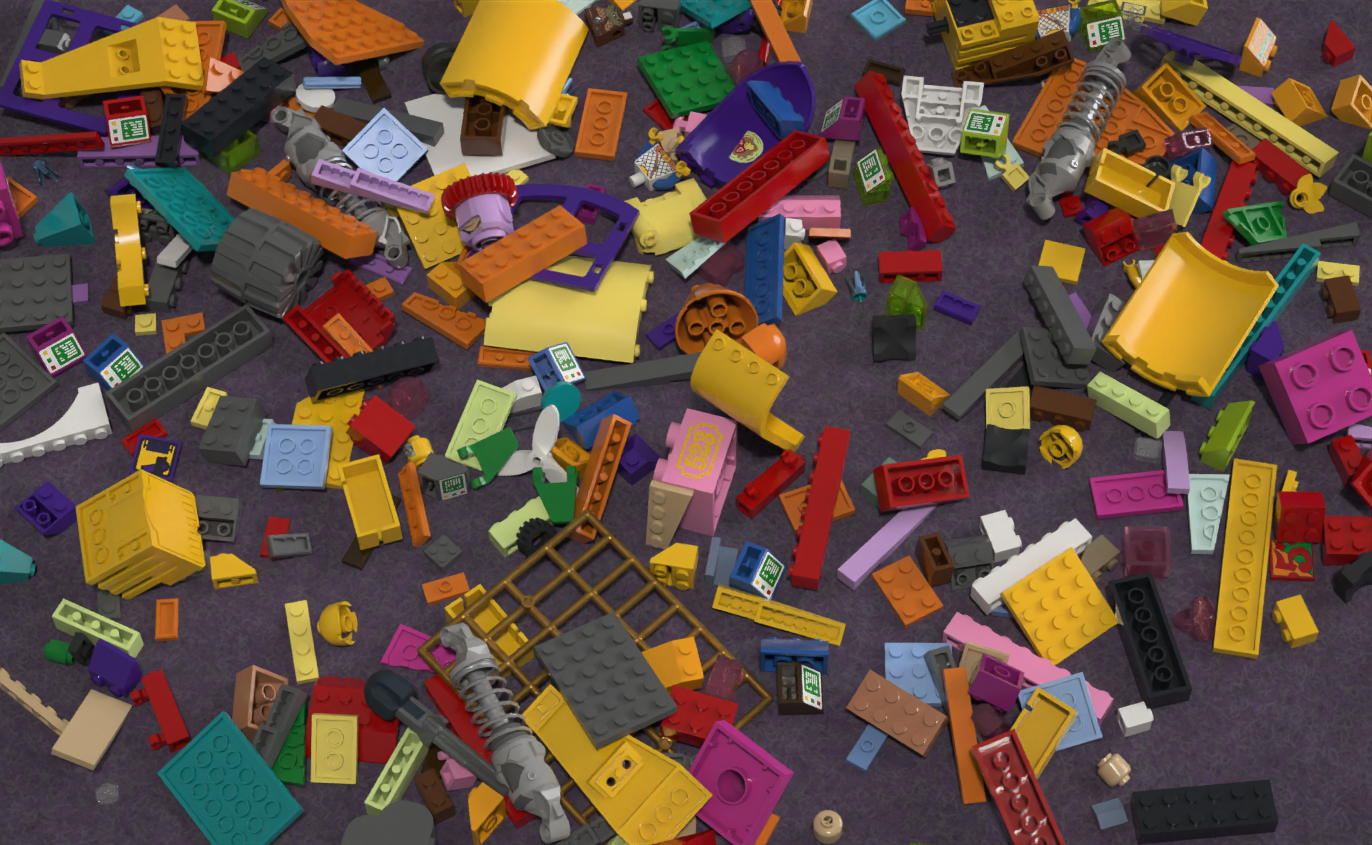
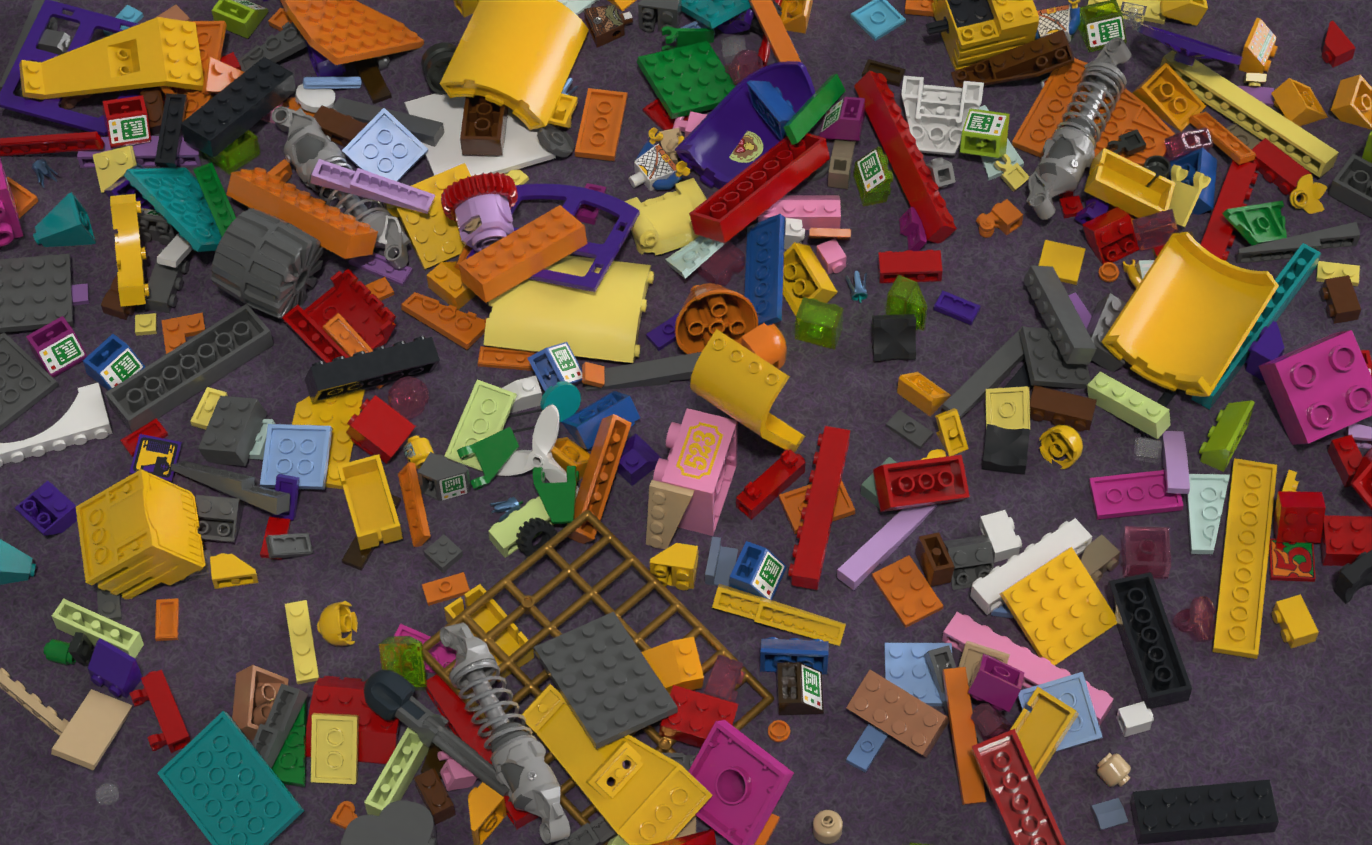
none -> light yellow wing [92,146,137,193]
none -> dark grey slope [171,461,290,515]
none -> green plate [193,162,236,237]
none -> dark purple plate [272,474,300,521]
none -> orange tile [330,801,358,829]
none -> clear neon green slope [379,636,427,687]
none -> flat silver piece [490,496,523,522]
none -> orange tile [582,362,605,388]
none -> orange plate [768,720,790,742]
none -> green tile [783,74,846,145]
none -> clear neon green brick [795,297,844,350]
none -> yellow slope [935,408,969,456]
none -> orange brick [976,199,1023,238]
none -> orange plate [1098,262,1119,282]
none -> light yellow plate [1244,73,1267,87]

